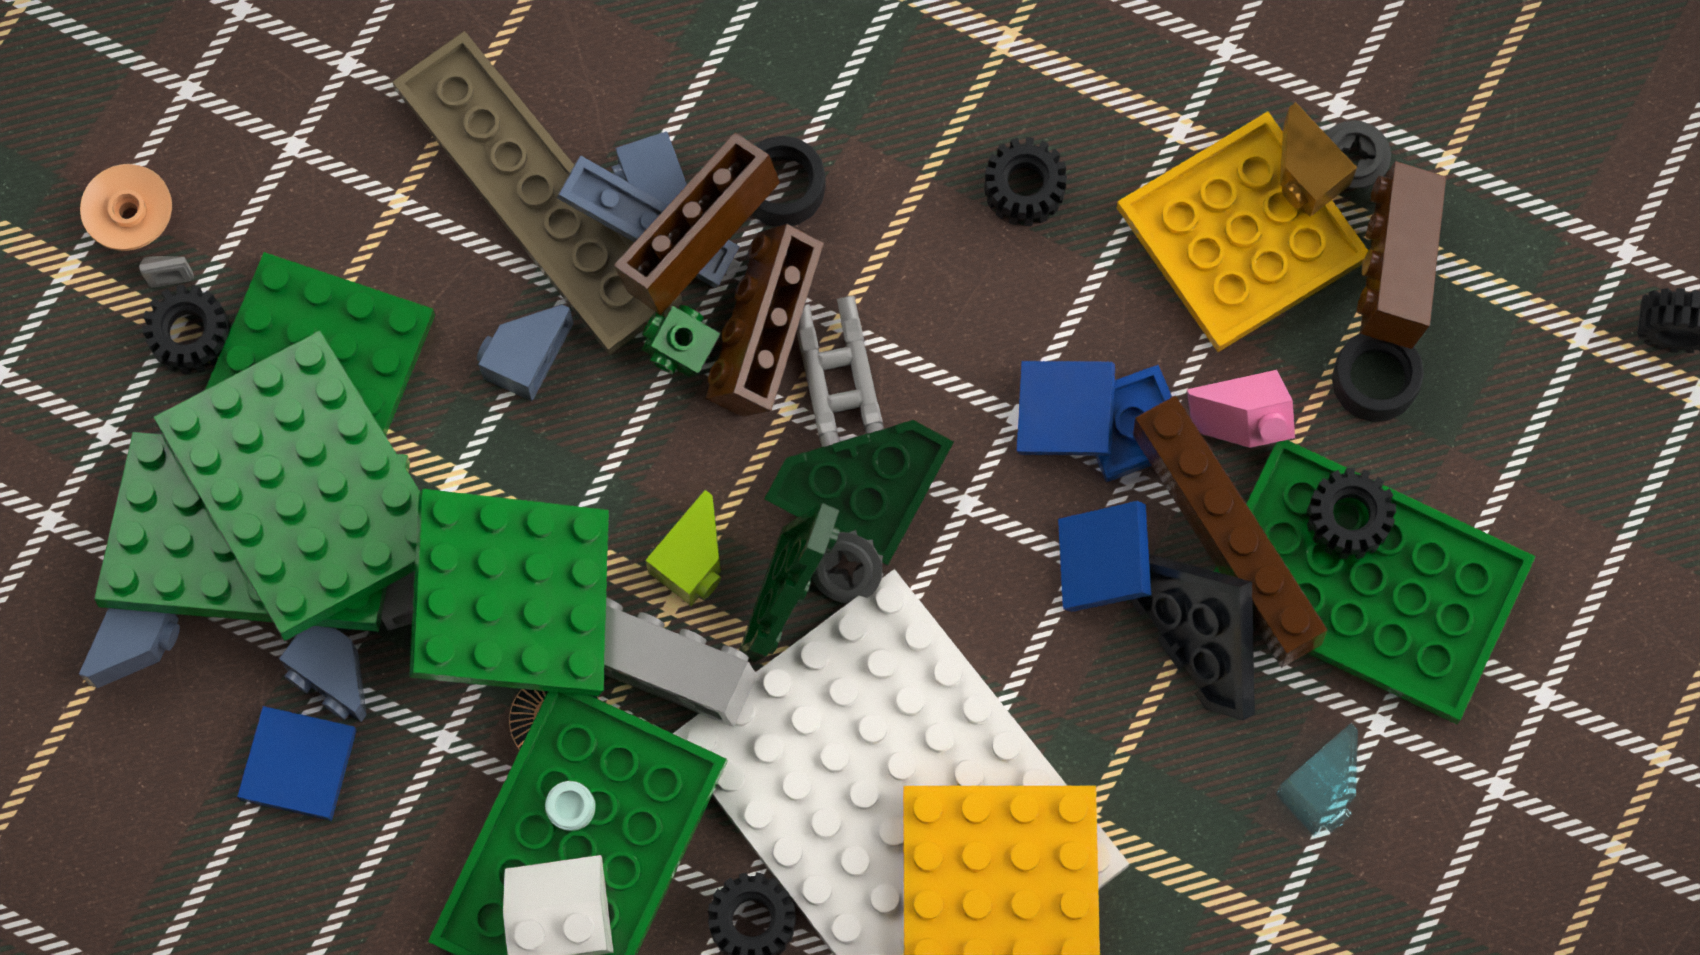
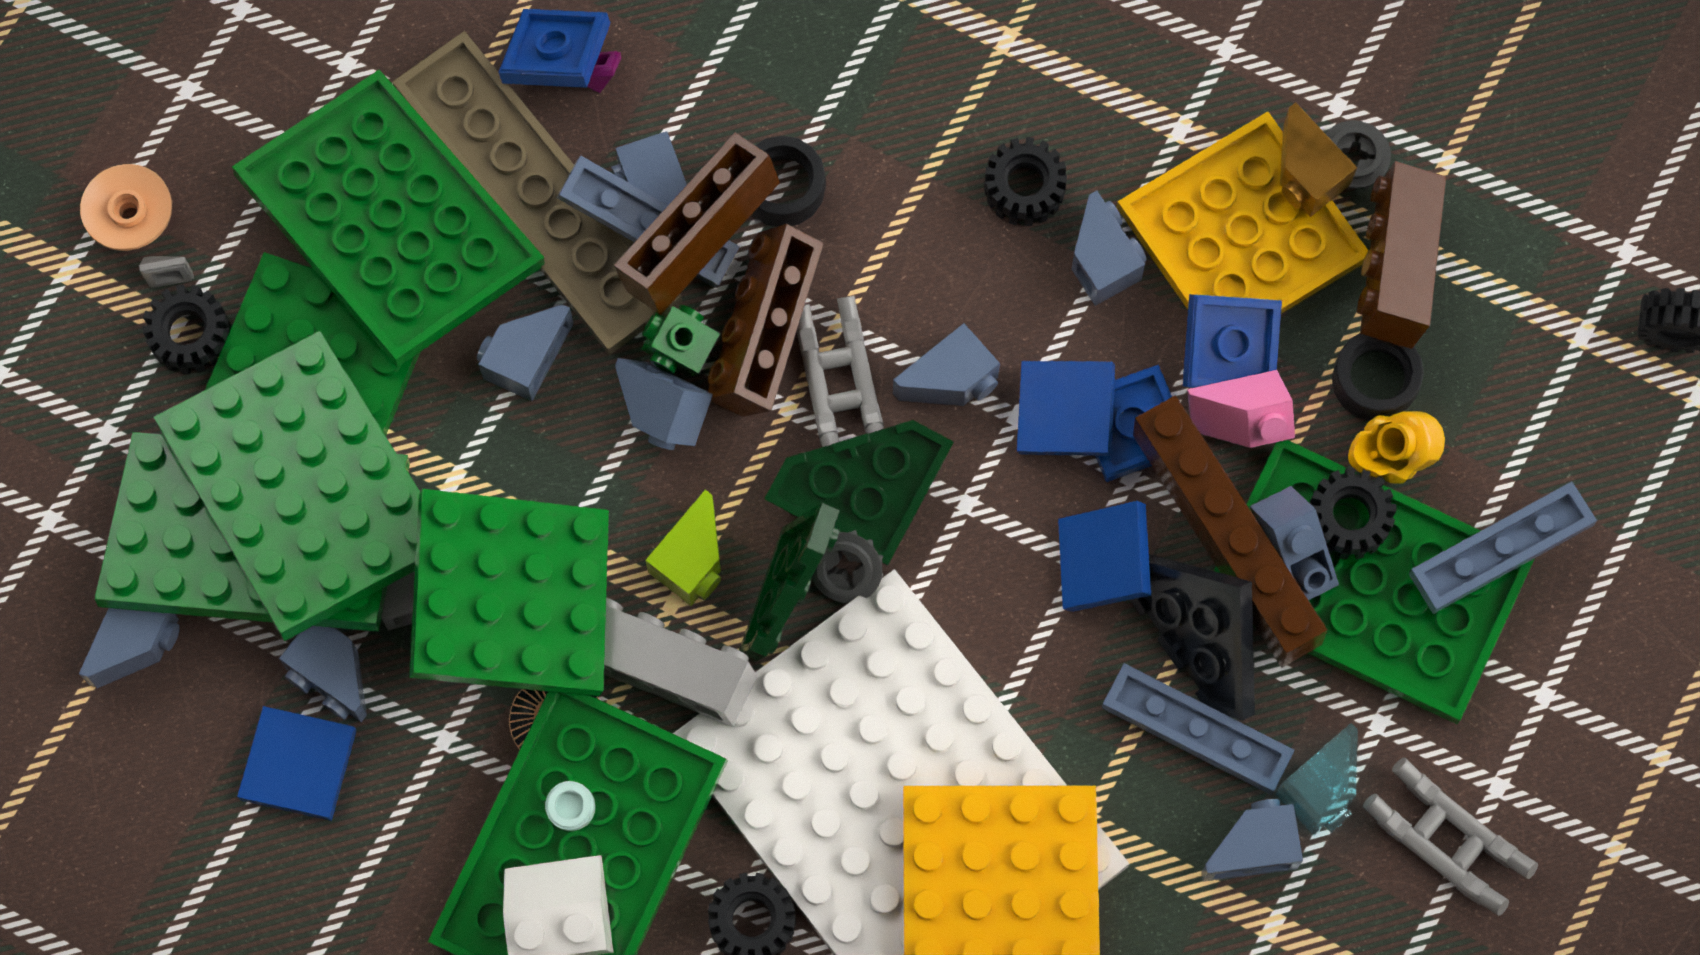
none -> green plate [232,69,545,368]
none -> blue tile [498,9,610,88]
none -> magenta slope [587,51,621,93]
none -> sand blue slope [615,358,713,450]
none -> sand blue slope [893,323,1000,406]
none -> sand blue slope [1071,191,1146,306]
none -> sand blue plate [1102,663,1295,795]
none -> blue tile [1182,294,1282,388]
none -> sand blue slope [1201,799,1303,882]
none -> sand blue slope [1250,486,1339,600]
none -> yellow head [1348,411,1445,484]
none -> light grey piece [1363,758,1538,916]
none -> sand blue plate [1409,481,1597,614]

